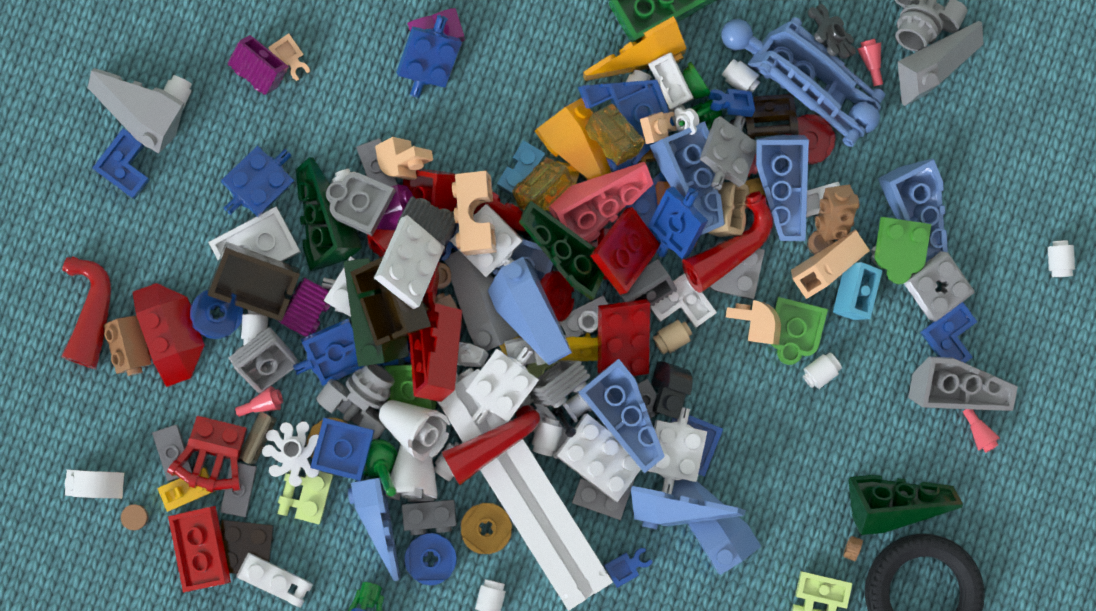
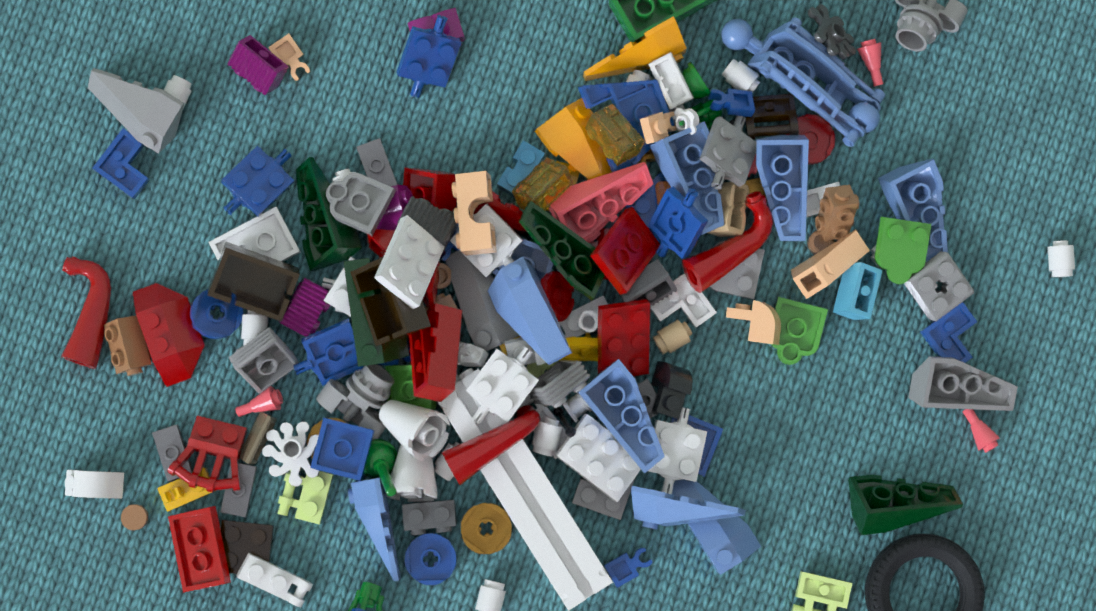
light nougat brick [375,137,433,180] -> none
white brick [803,352,842,389] -> none
medium nougat axle [843,536,863,561] -> none
light grey wedge [898,21,983,106] -> none

